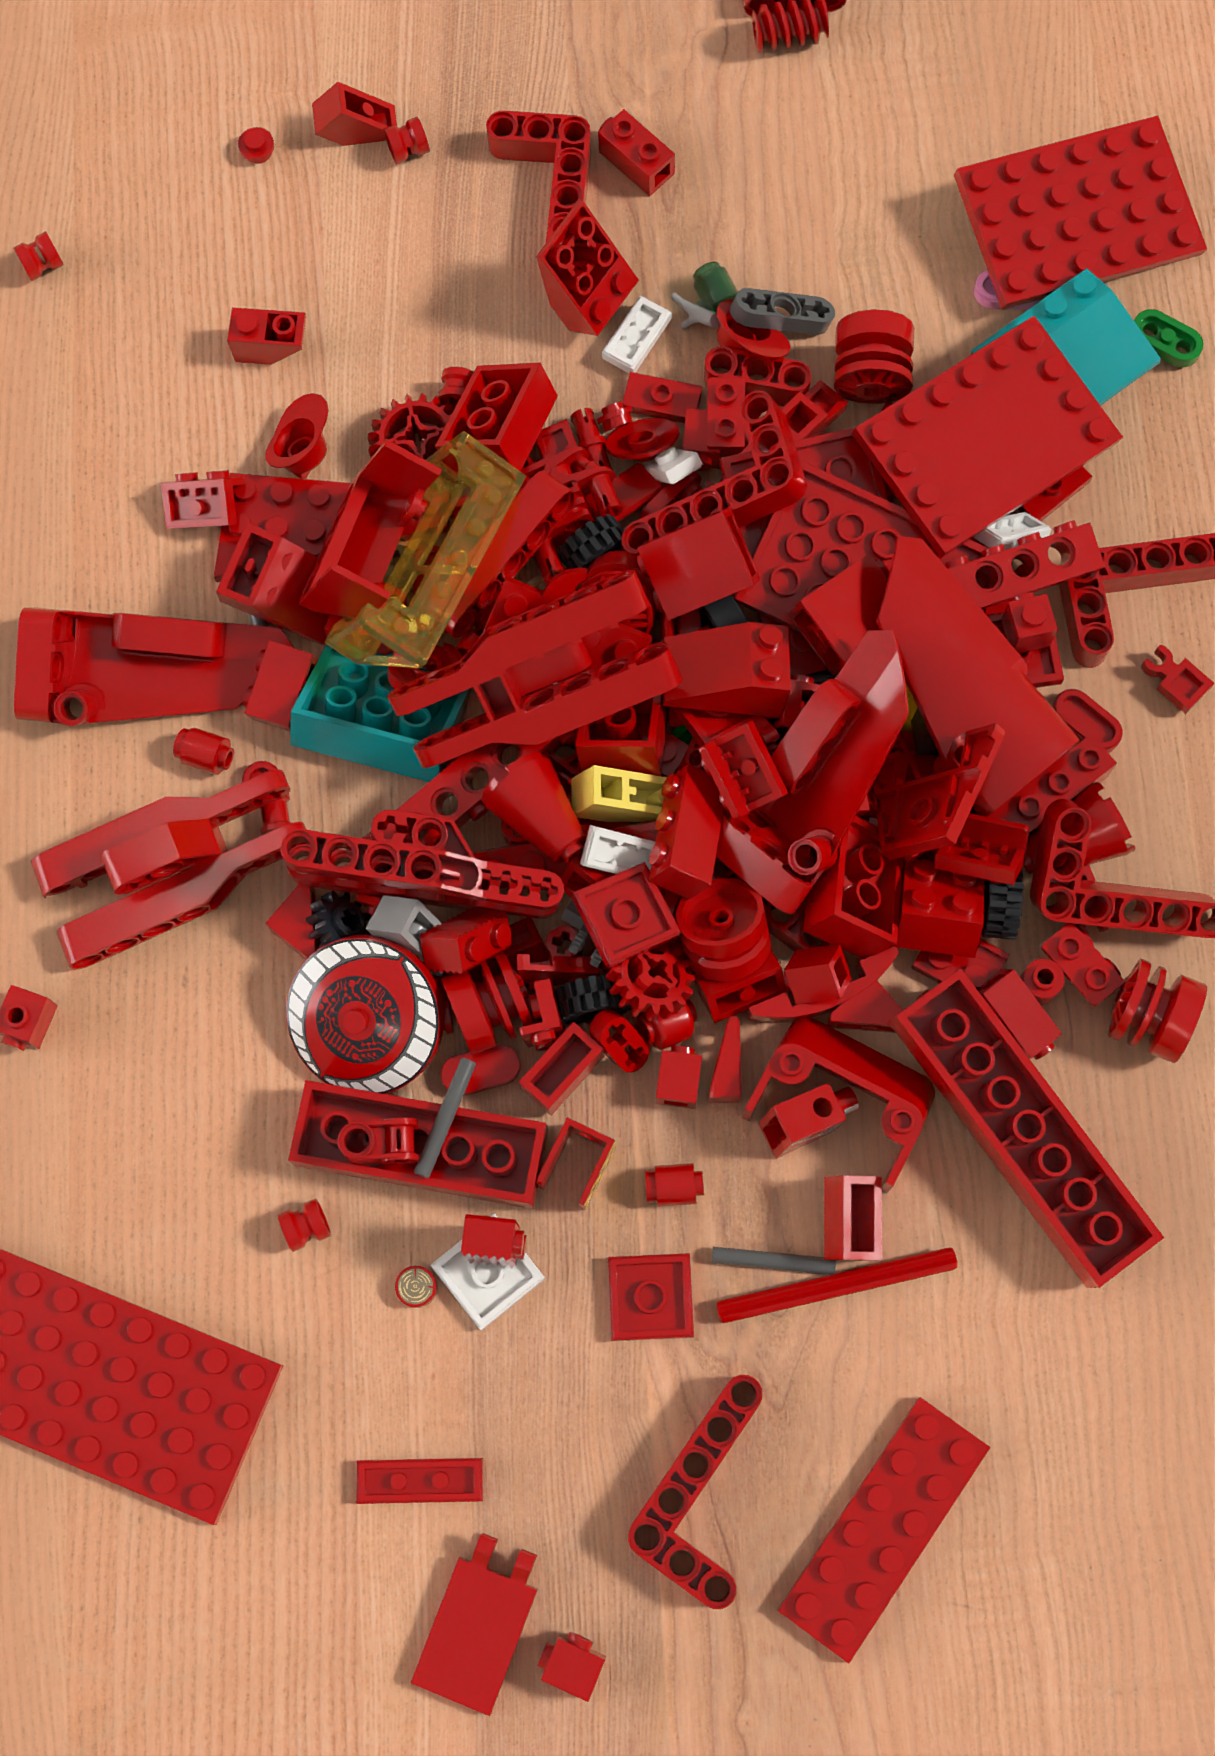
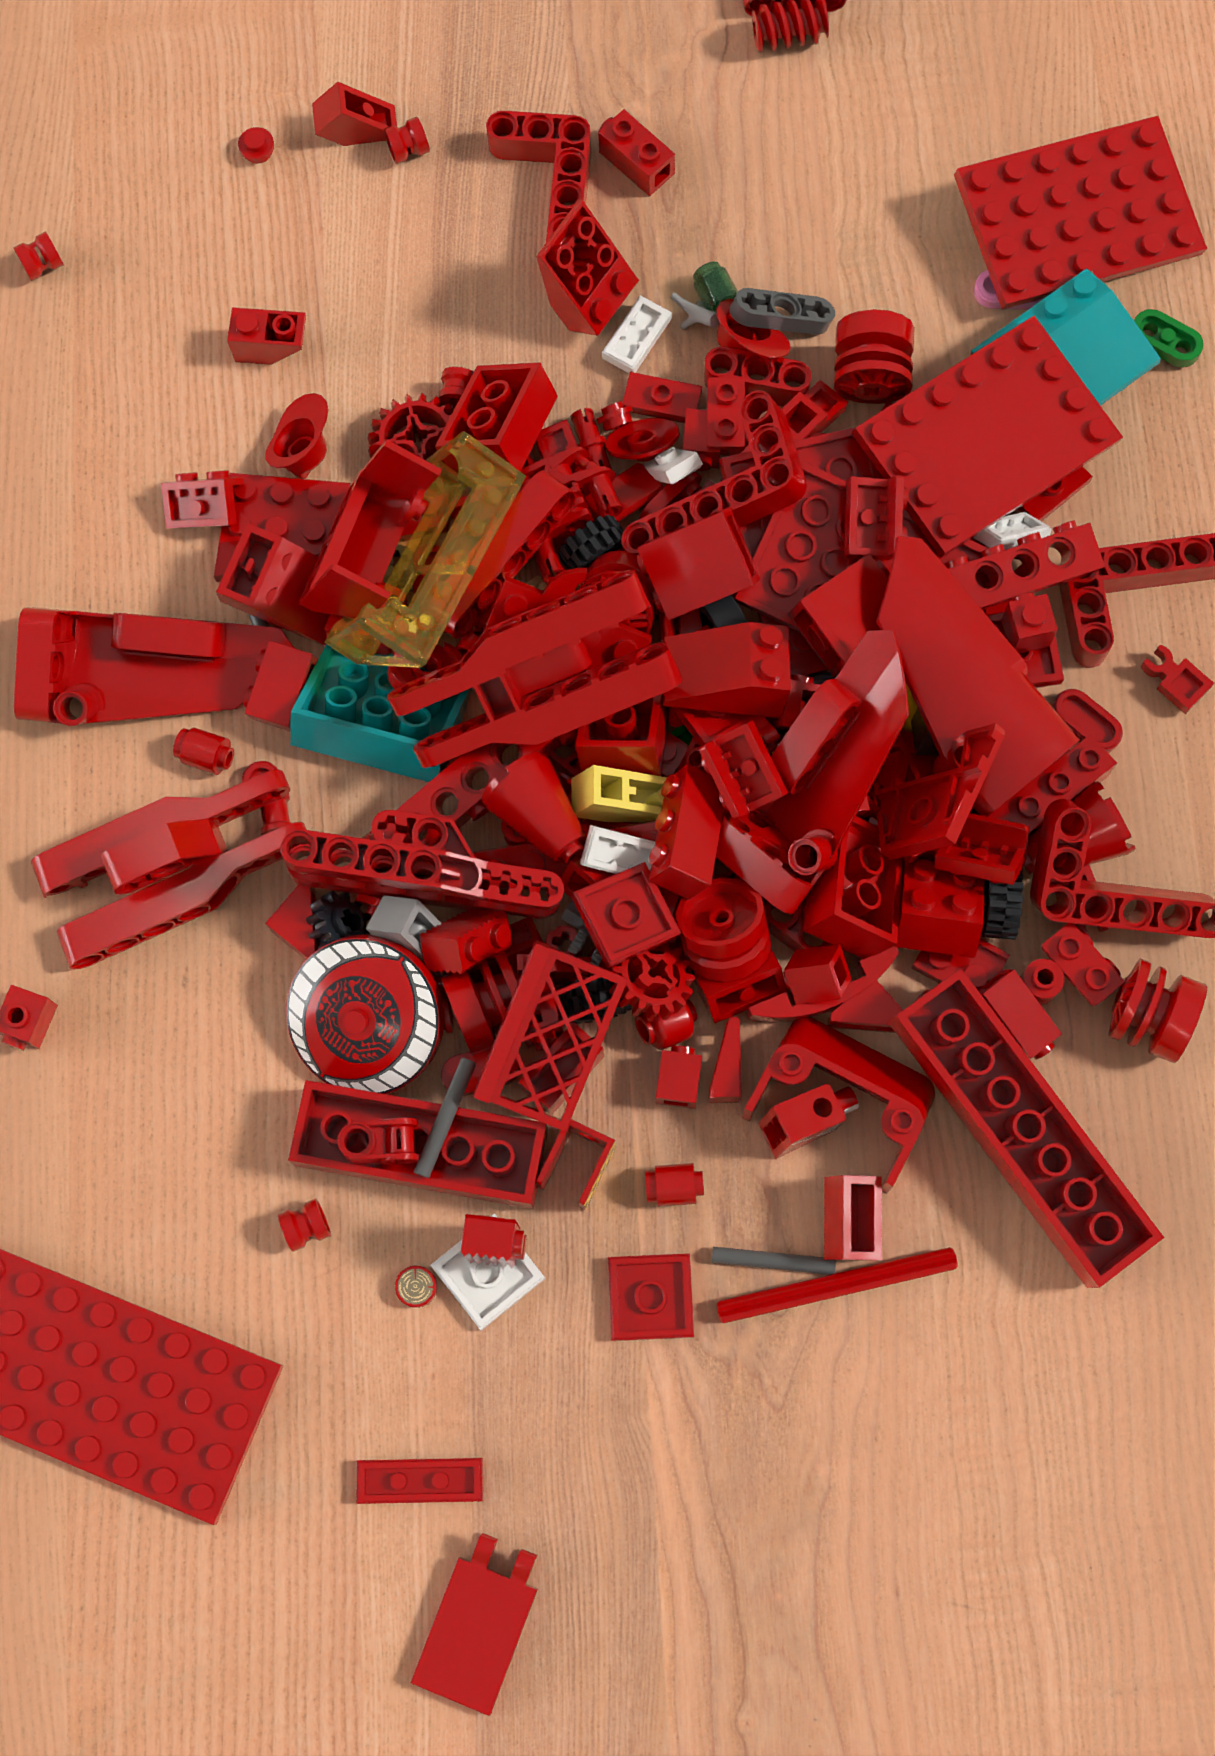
red brick [537,1632,606,1702] -> none
red beam [590,1009,649,1073] -> none
red beam [628,1375,762,1610] -> none
red plate [777,1397,991,1664] -> none
none -> red fence [473,940,628,1132]
none -> red bracket [844,475,908,560]

